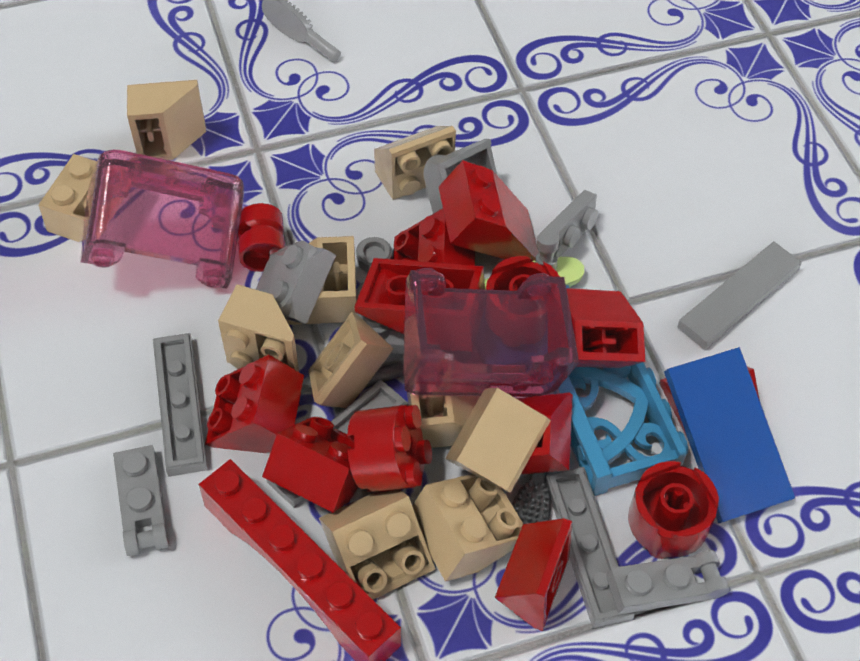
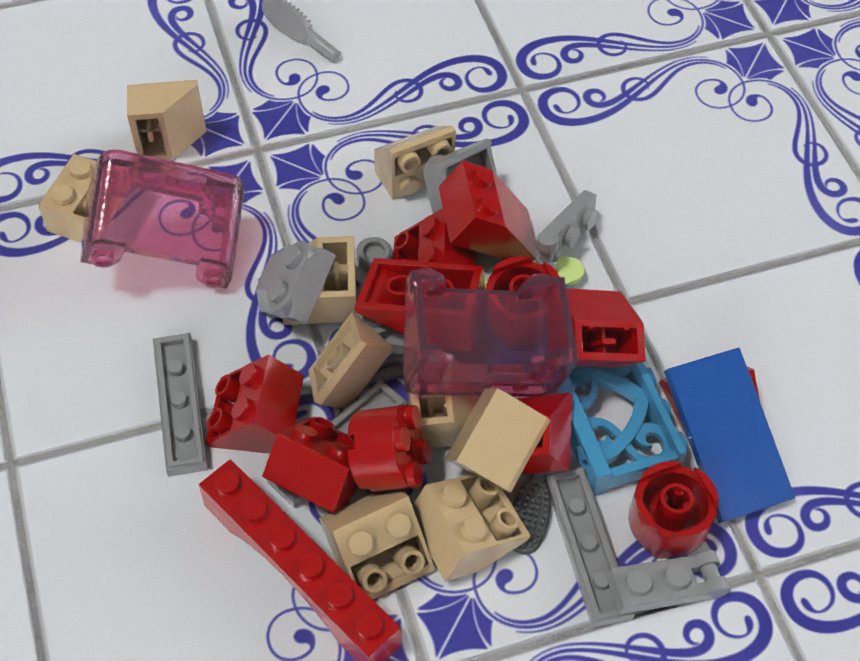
light grey plate [113,445,169,556] -> none
tan slope [218,284,299,372] -> none
red wheel [236,203,285,272] -> none
red slope [495,518,572,631] -> none
light grey tile [677,241,802,350] -> none

